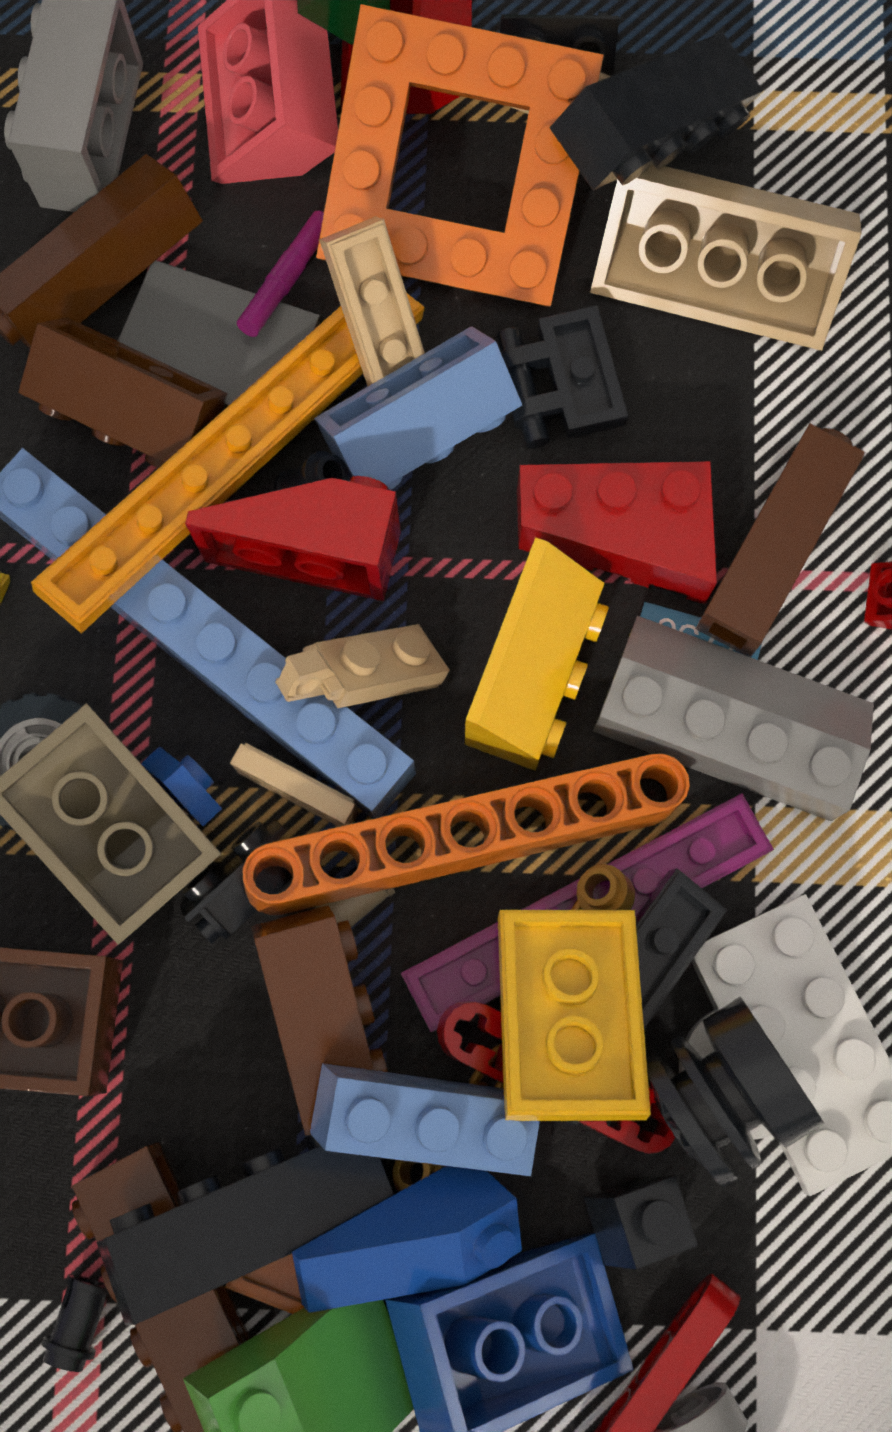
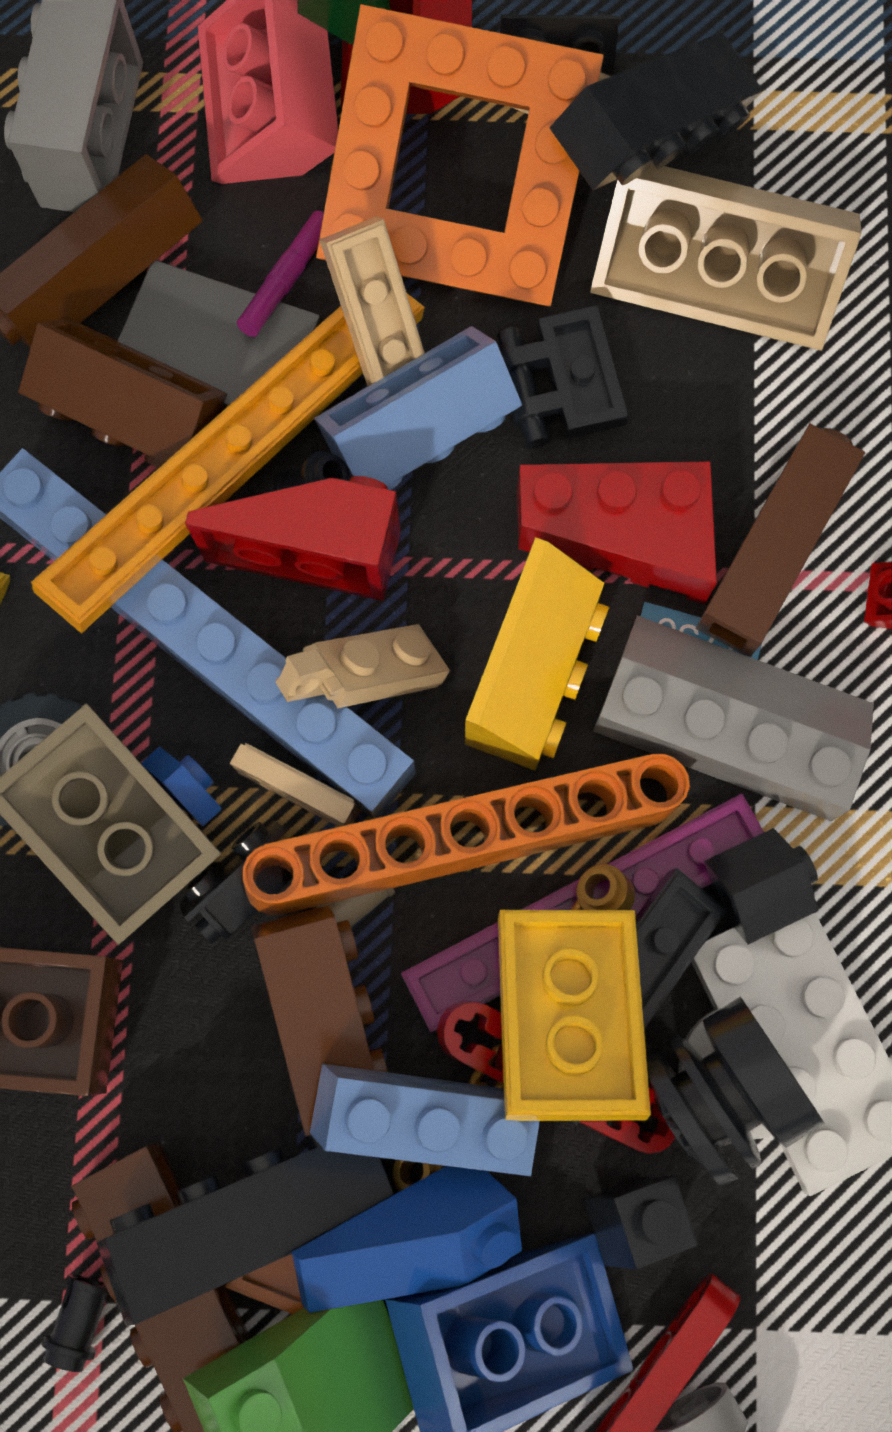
none -> black brick [704,828,818,945]

